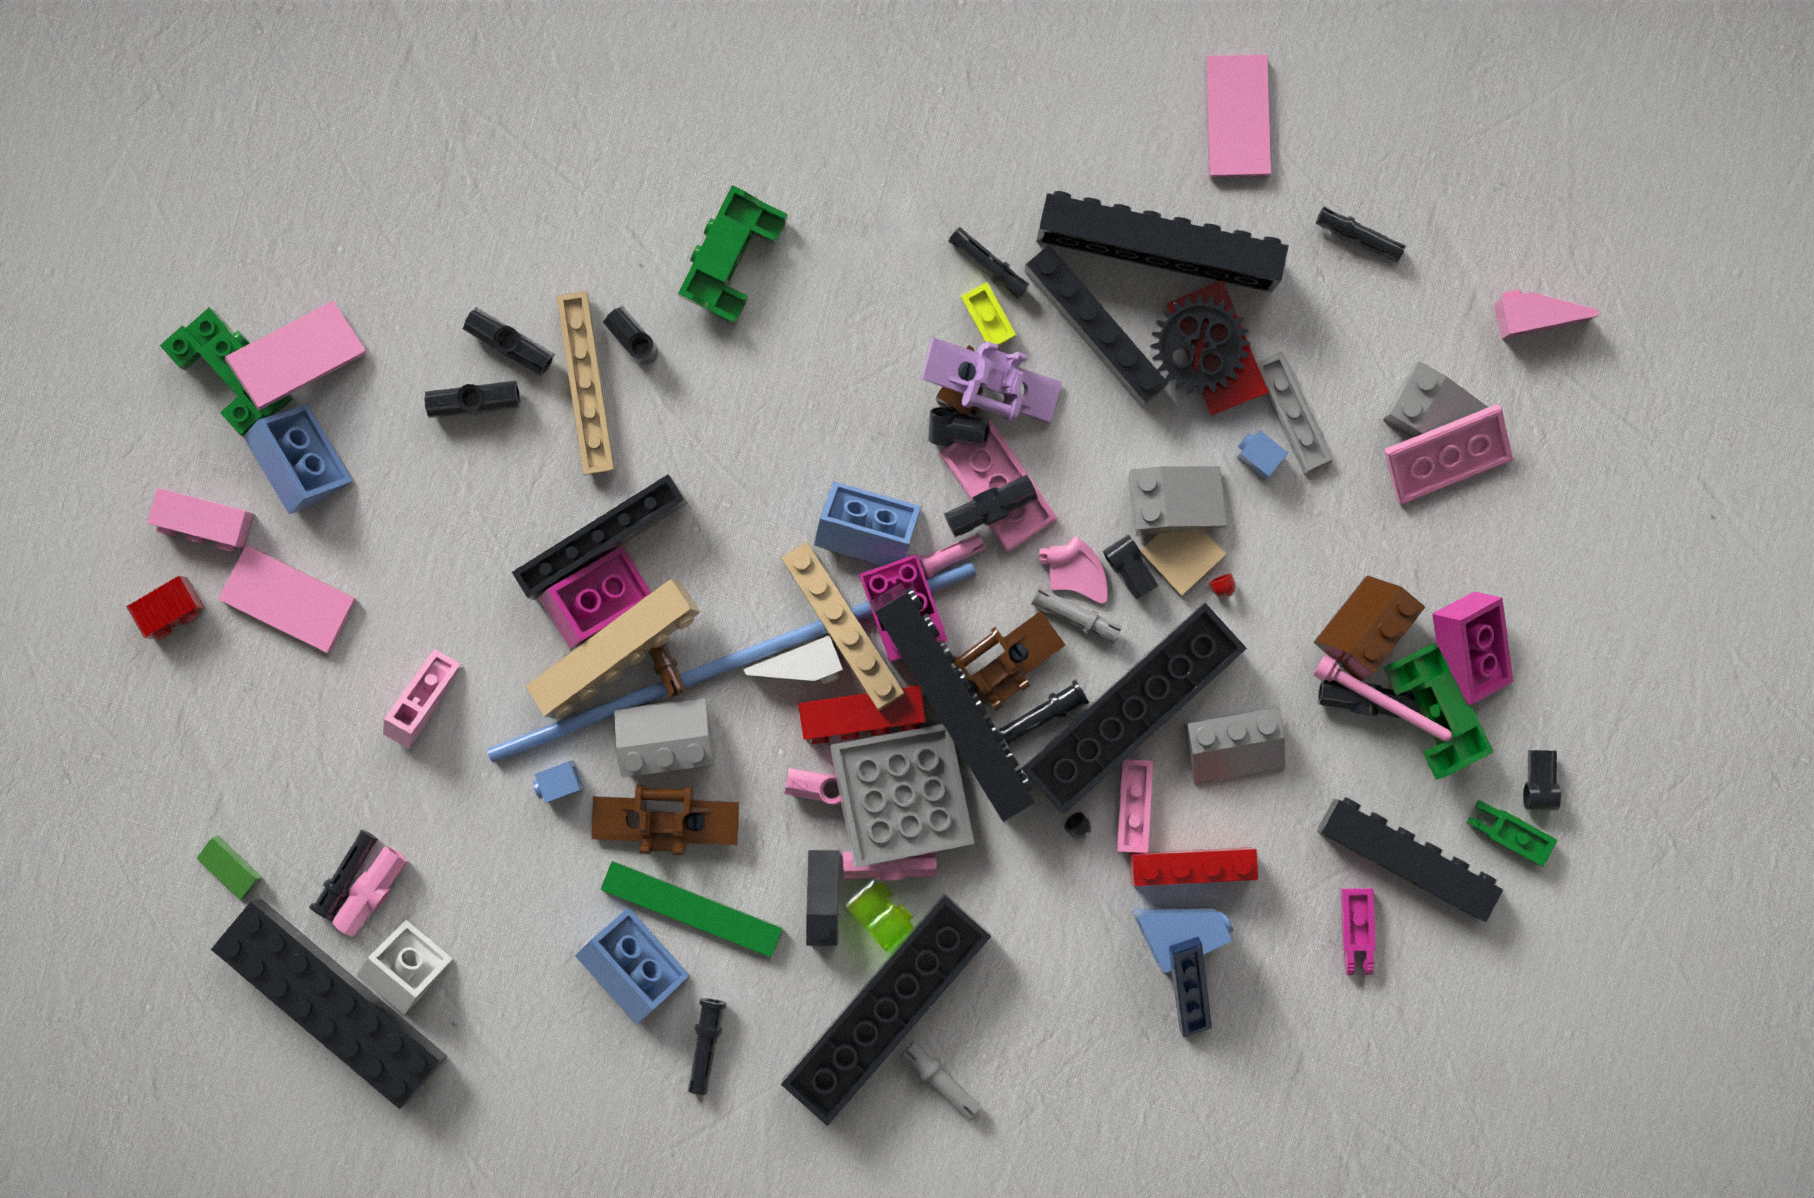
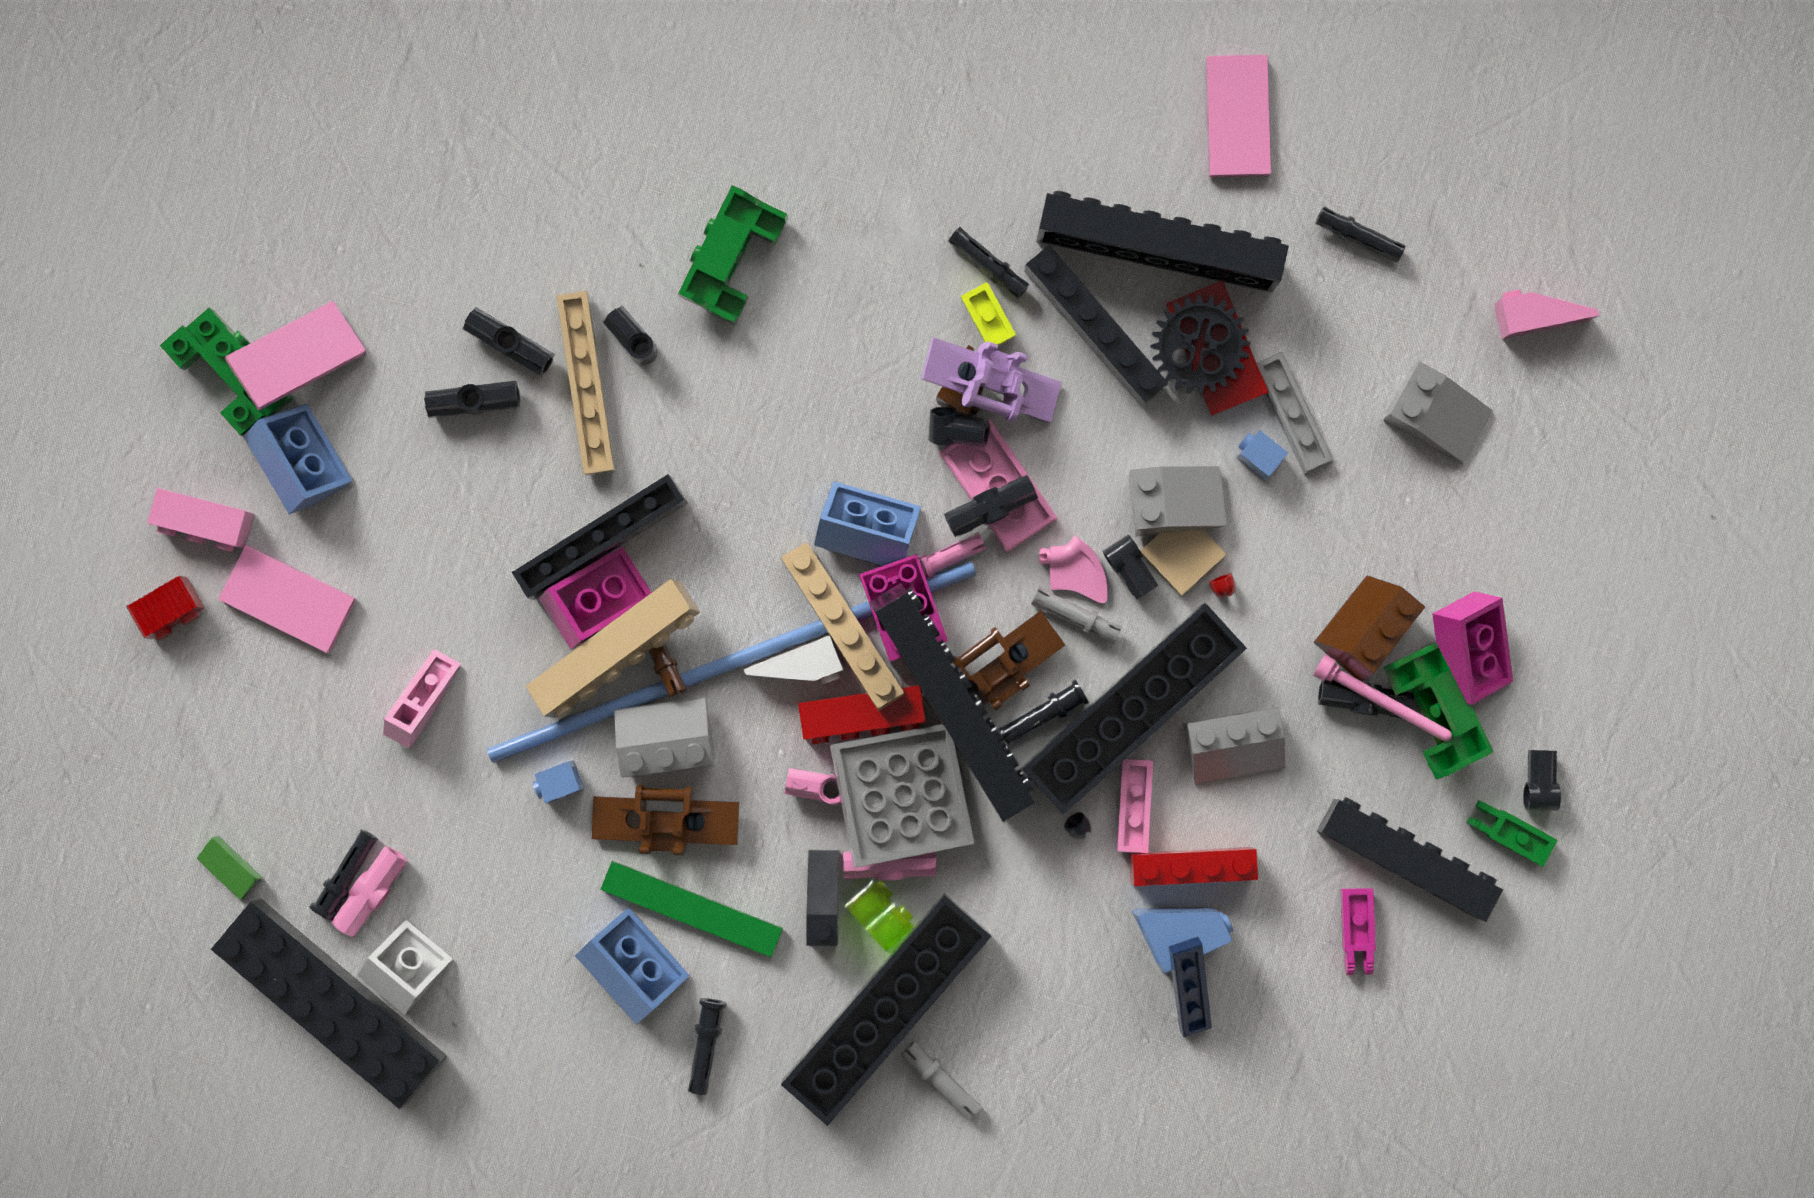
bright pink tile [1384,404,1513,505] -> none

